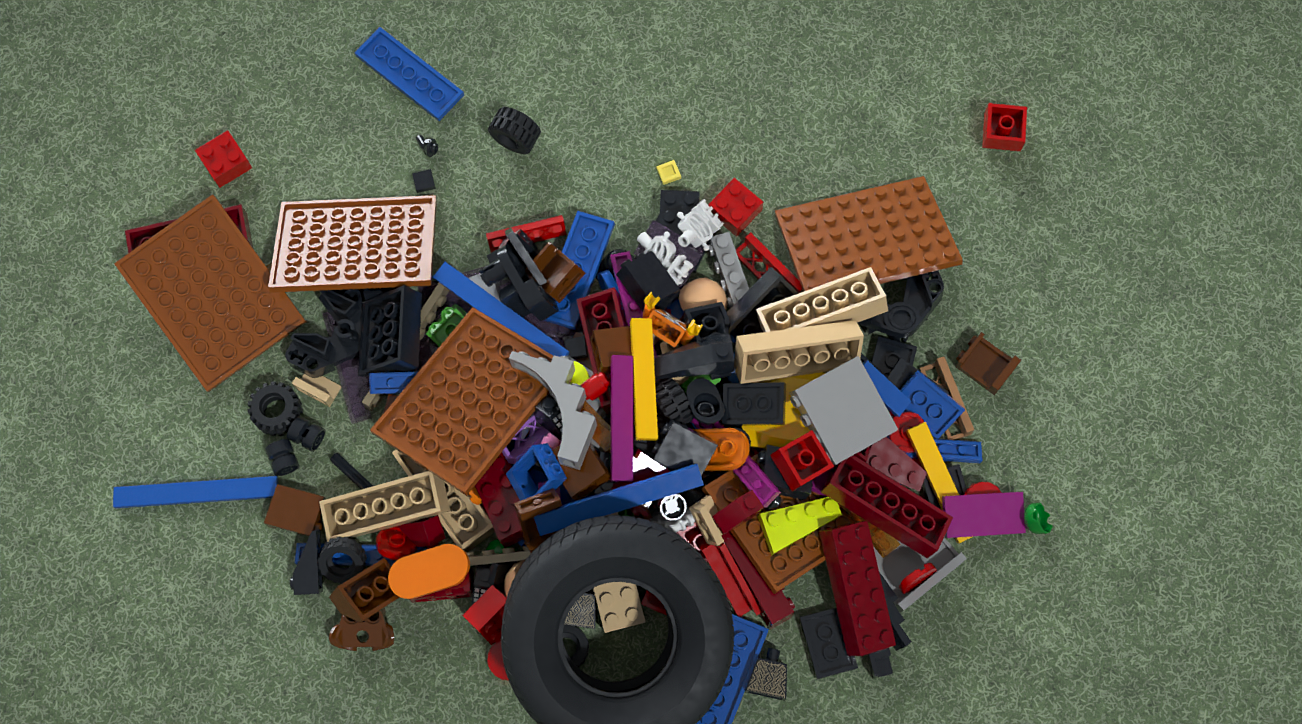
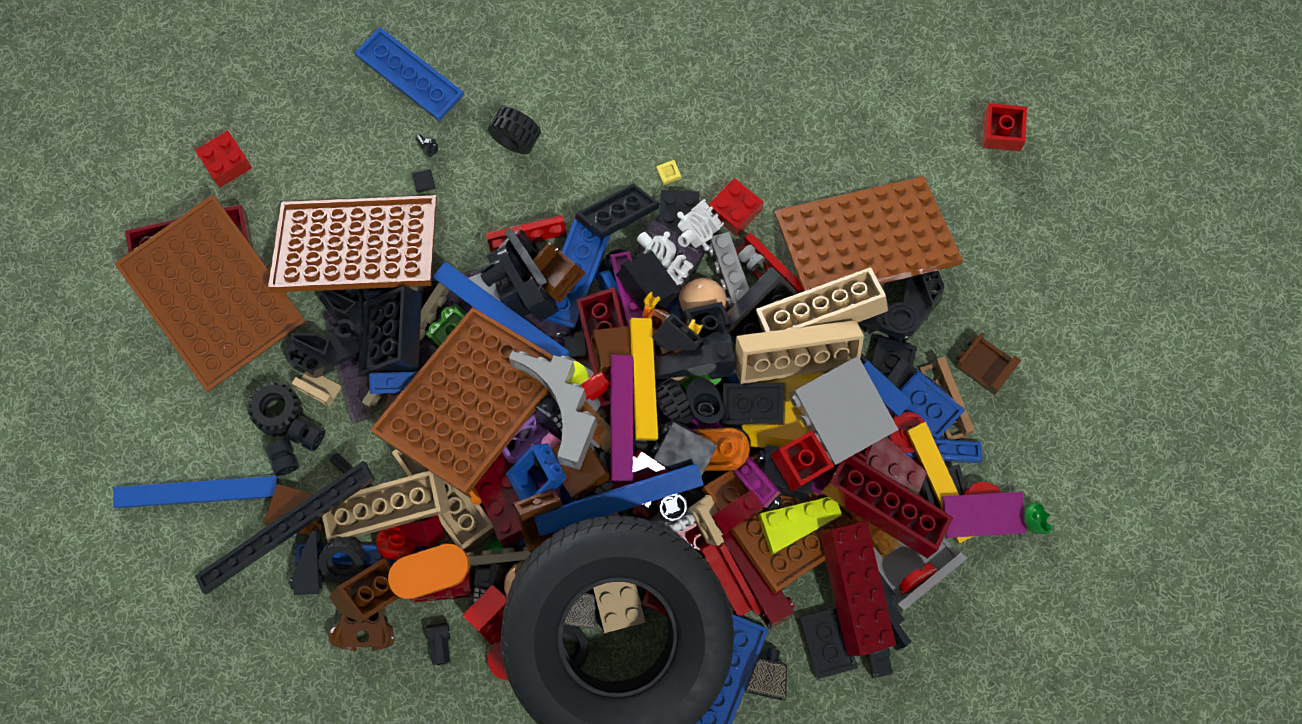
none -> black plate [195,461,375,594]
none -> black piece [426,621,451,665]
none -> black tile [575,183,660,239]
none -> black slope [652,313,703,350]
none -> light grey wheel [738,244,765,272]

